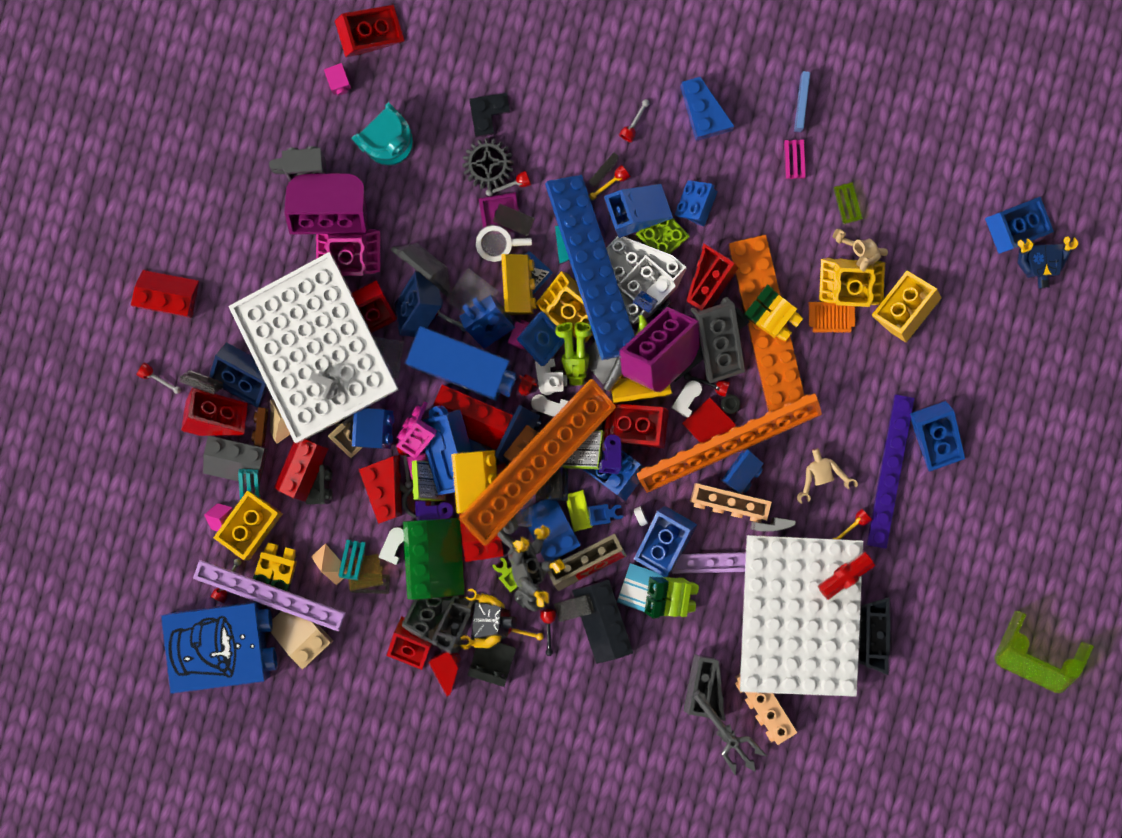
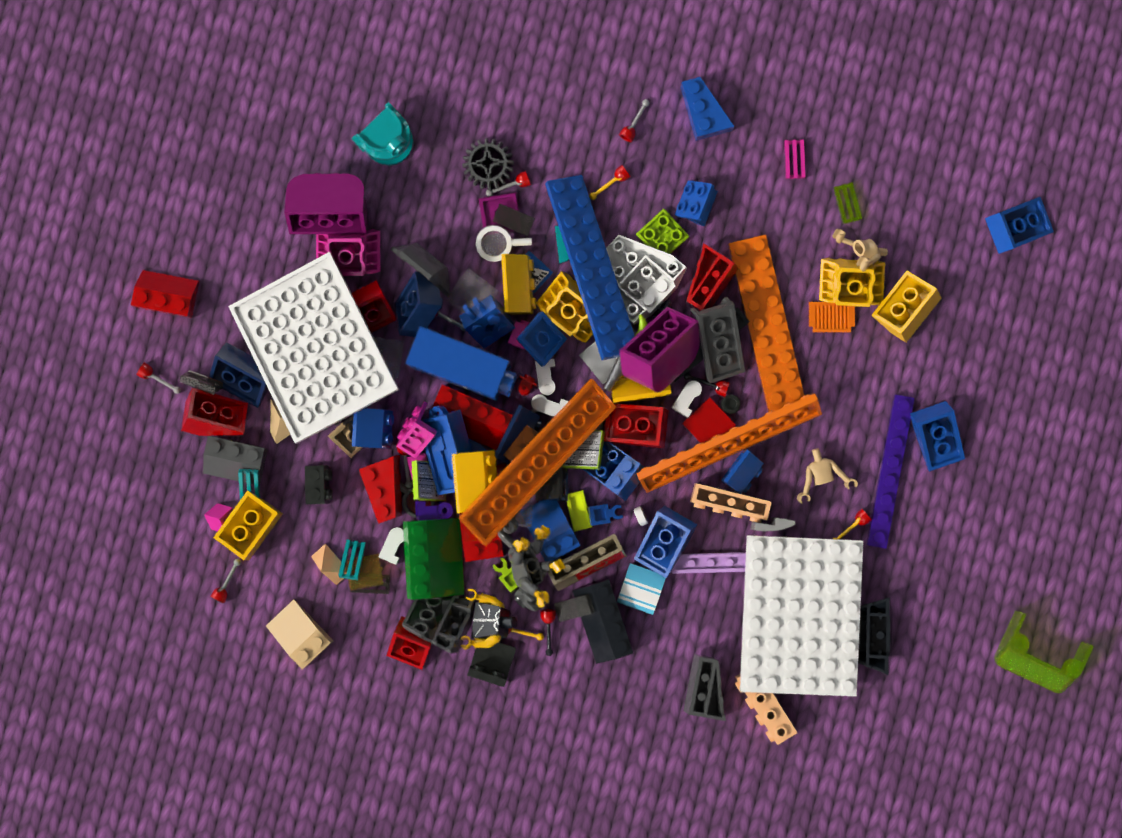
blue brick [161,602,278,694] -> none
lavender tile [193,560,346,632] -> none
reddish brown plate [252,407,269,447] -> none
yellow hips [253,543,297,592] -> none
dark grey hinge [269,146,327,182] -> none
red slope [274,439,328,502] -> none
light grey bracket [309,371,338,400] -> none
dark pink brick [324,63,352,96] -> none
red slope [335,5,404,57] -> none
red slope [428,651,461,696] -> none
black plate [469,93,510,137] -> none
white bracket [544,371,567,392] -> none
lime piece [555,322,592,386] -> none
clear smoke tile [589,152,619,188] -> none
dark purple leg [599,434,621,474] -> none
blue slope [604,184,673,238] -> none
clear blue tile [633,291,658,313] -> none
hips [644,577,699,619] -> none
dark grey piece [693,691,767,776] -> none
yellow hips [743,284,803,341] -> none
medium blue tile [794,71,810,132] -> none
red piece [817,552,875,600] -> none
dark blue torso [1017,237,1078,289] -> none

